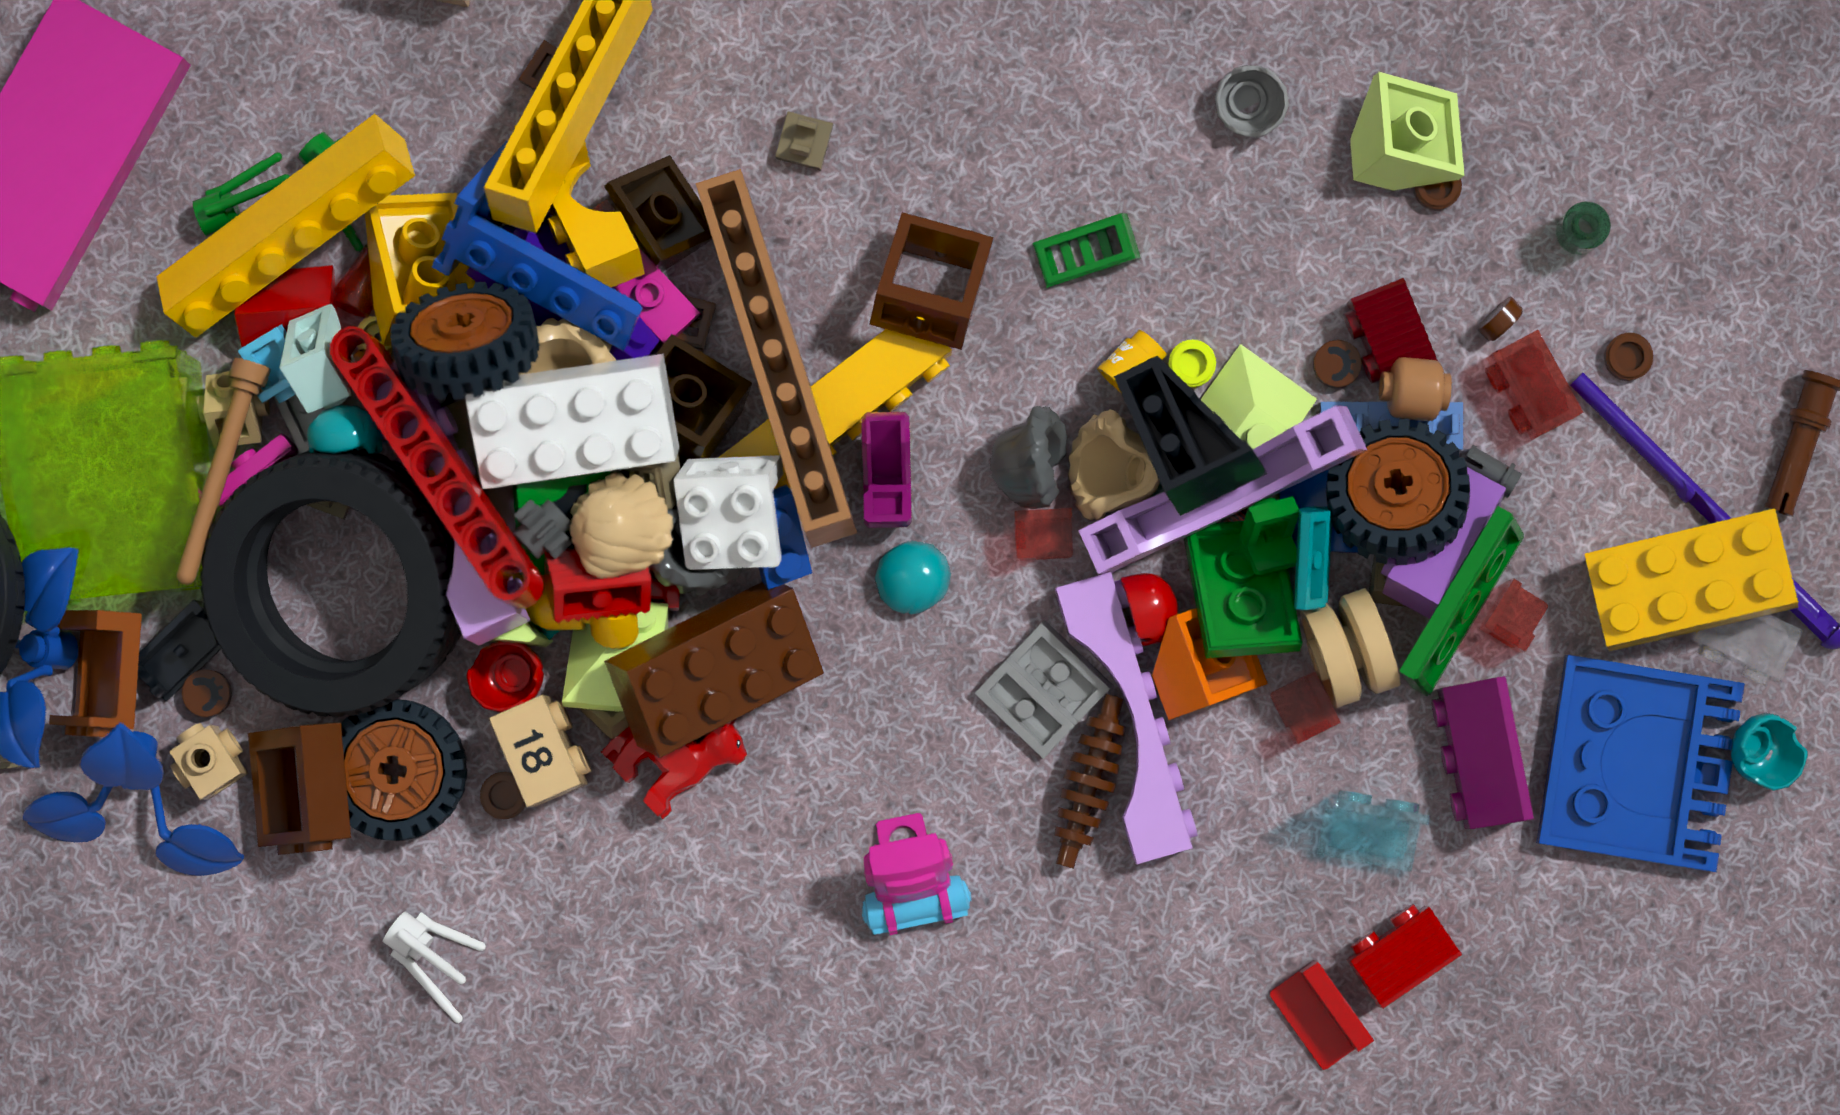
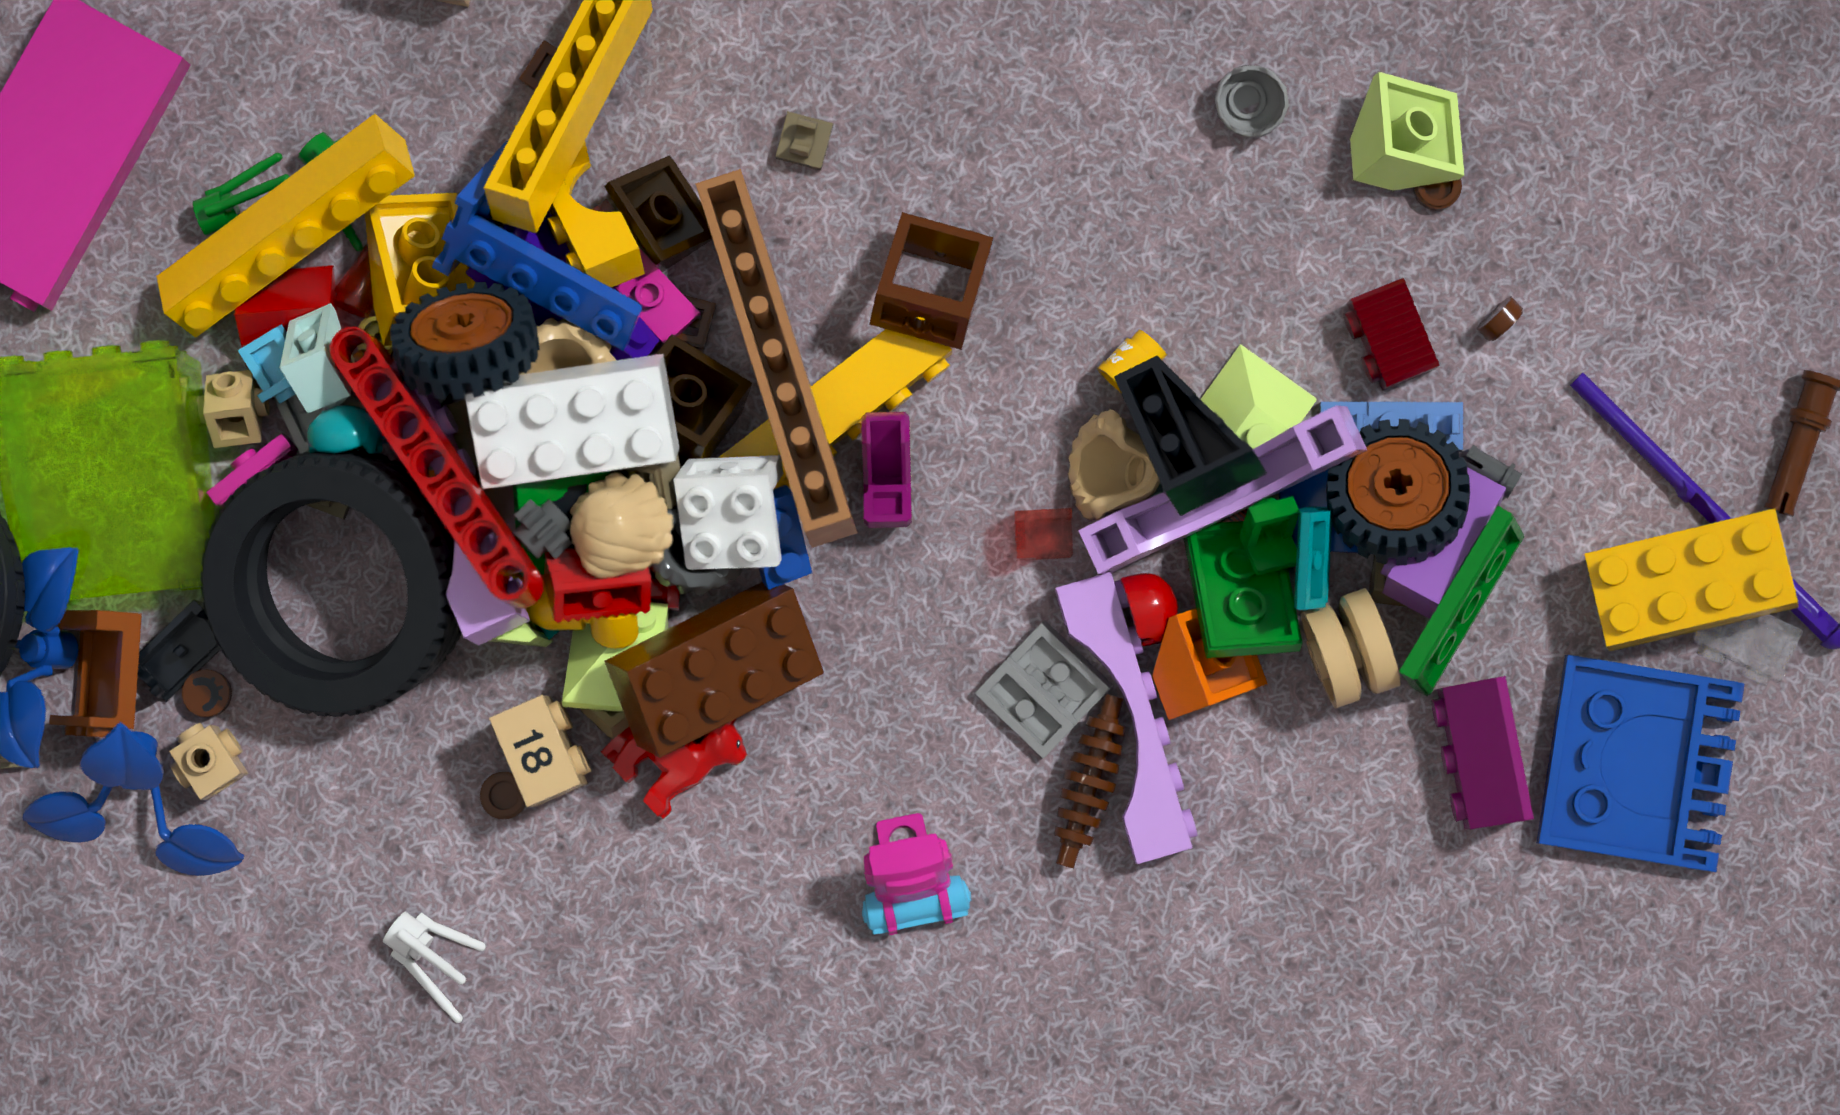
medium nougat piece [177,358,271,585] -> none
reddish brown window [248,723,351,855] -> none
wheel [341,699,468,841] -> none
red hair [466,641,544,713] -> none
teal hair [874,541,951,615] -> none
dark grey hair [990,406,1068,509] -> none
green slope [1033,213,1141,288] -> none
neon yellow tile [1168,340,1216,388] -> none
red panel [1269,960,1374,1070] -> none
clear red panel [1270,671,1341,745] -> none
reddish brown tile [1313,340,1362,388] -> none
clear light blue bracket [1316,790,1430,872] -> none
red brick [1346,904,1462,1009] -> none
medium nougat head [1379,357,1452,421] -> none
clear red panel [1479,578,1548,653] -> none
clear red bracket [1485,330,1584,441] -> none
clear green brick [1556,201,1611,255] -> none
reddish brown tile [1604,333,1653,381] -> none
teal hair [1731,713,1808,791] -> none

